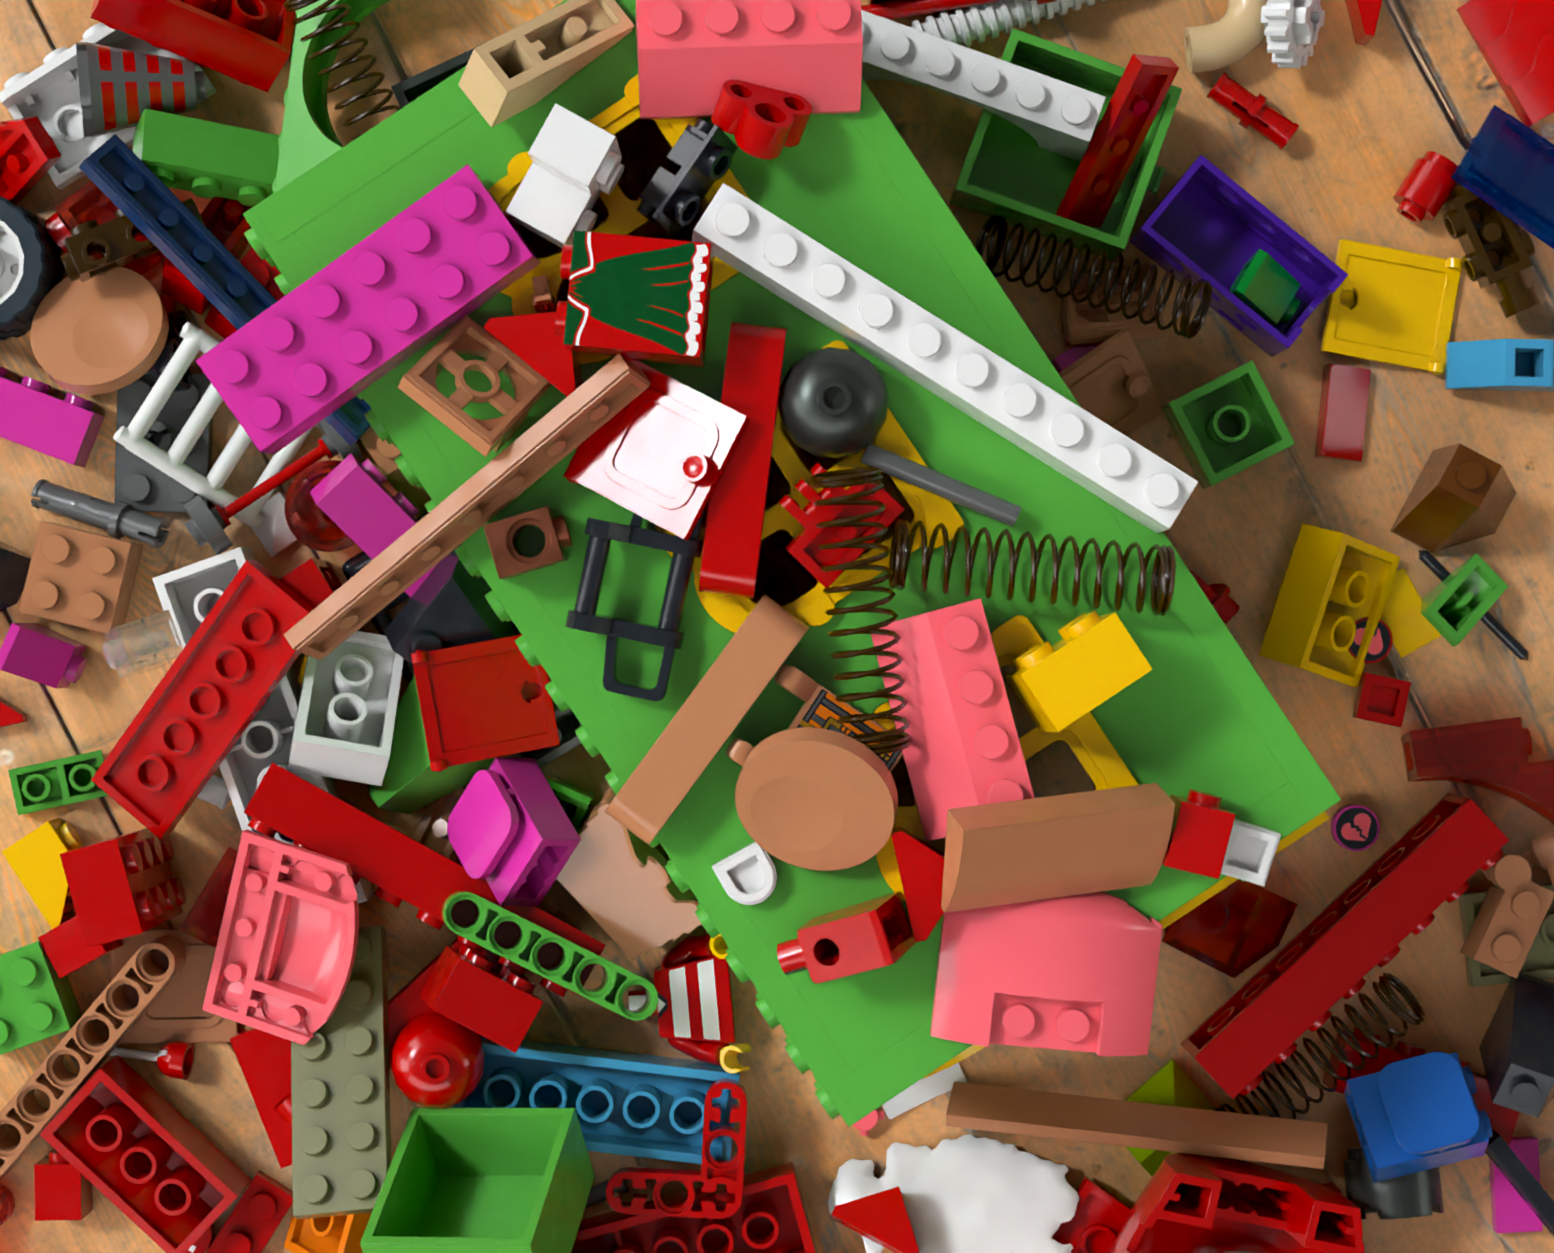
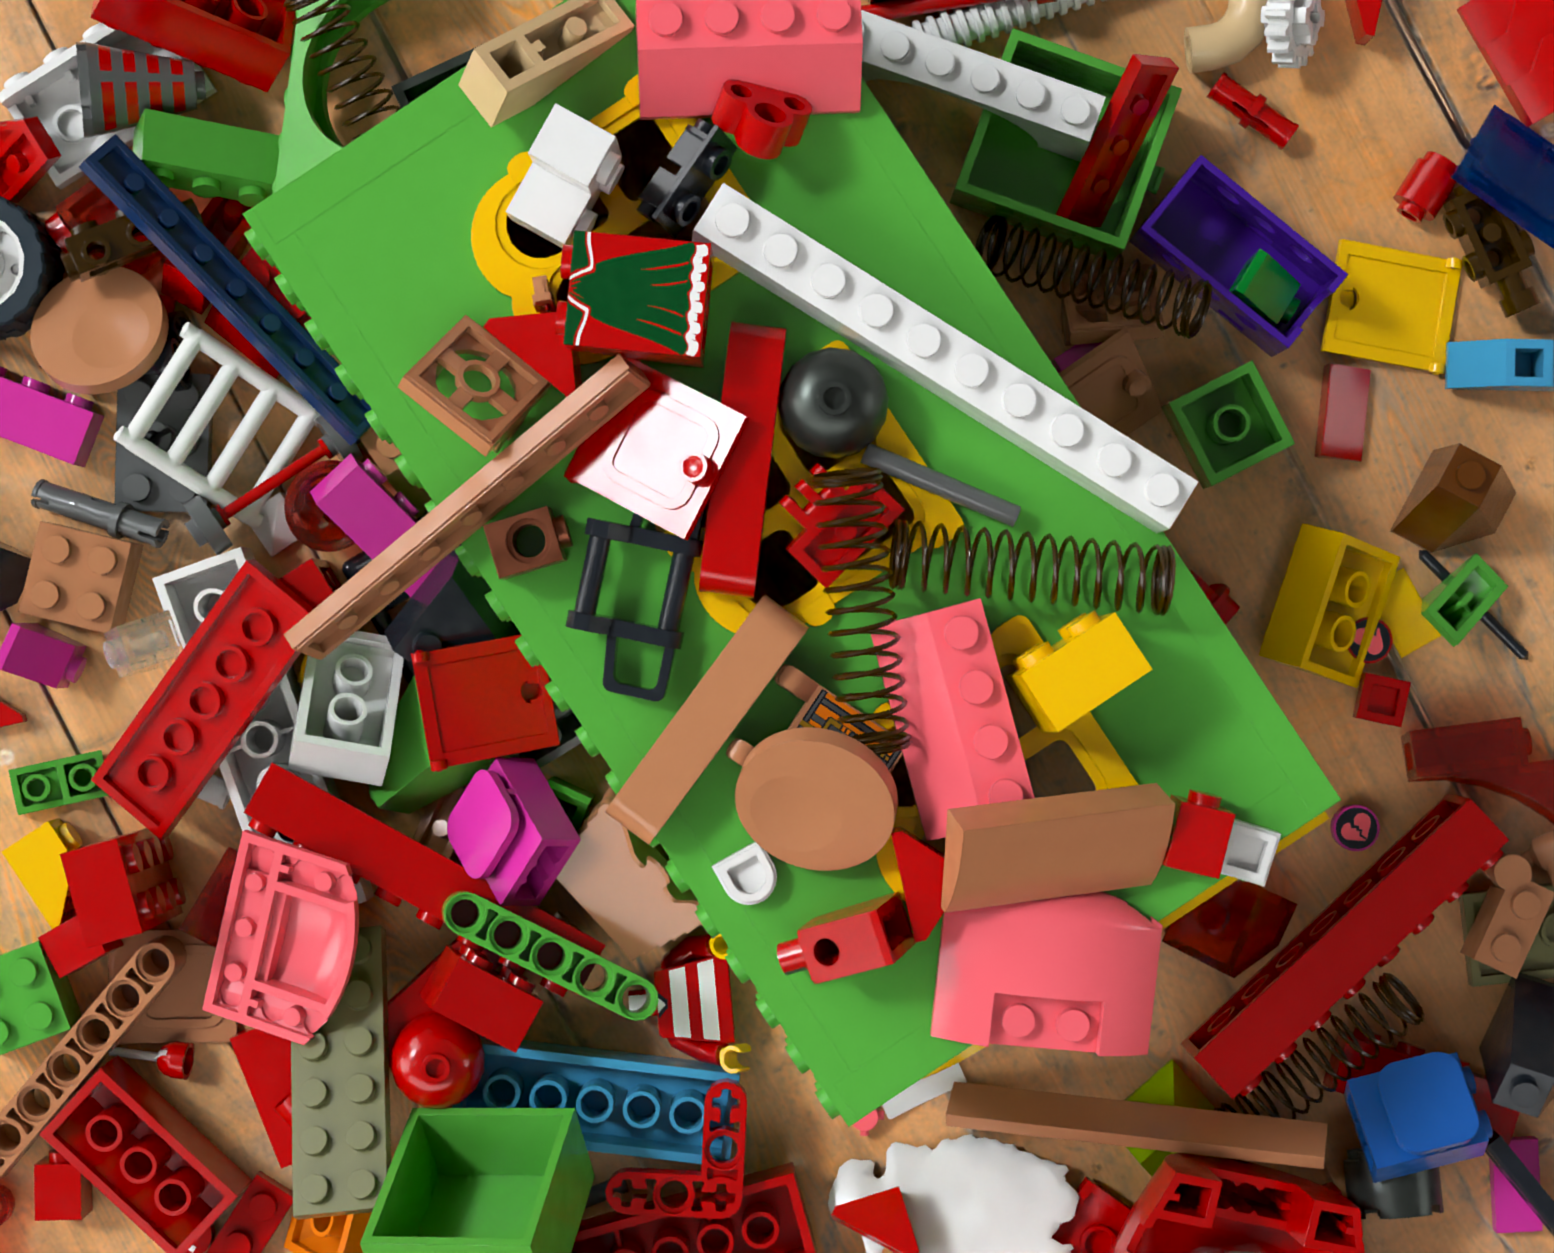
dark pink brick [195,164,541,454] -> none

